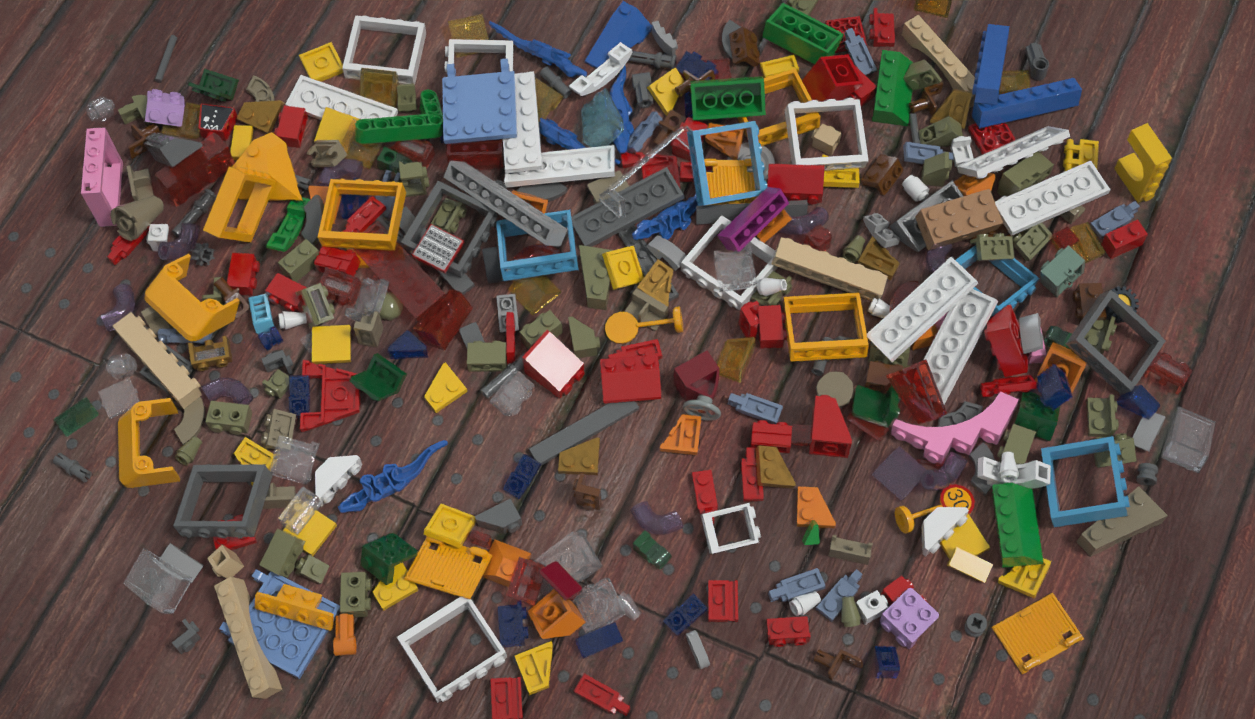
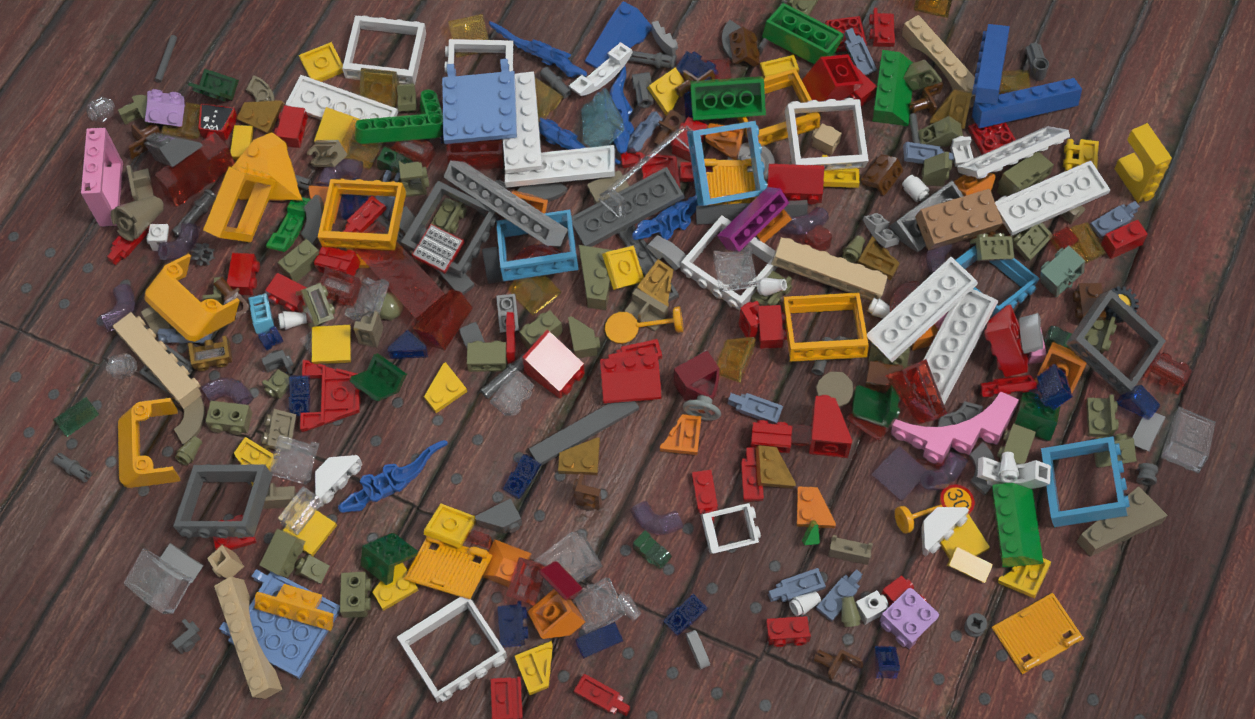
clear piece [98,378,140,419] -> none
orange piece [333,614,357,656] -> none
red plate [708,580,738,622] -> none

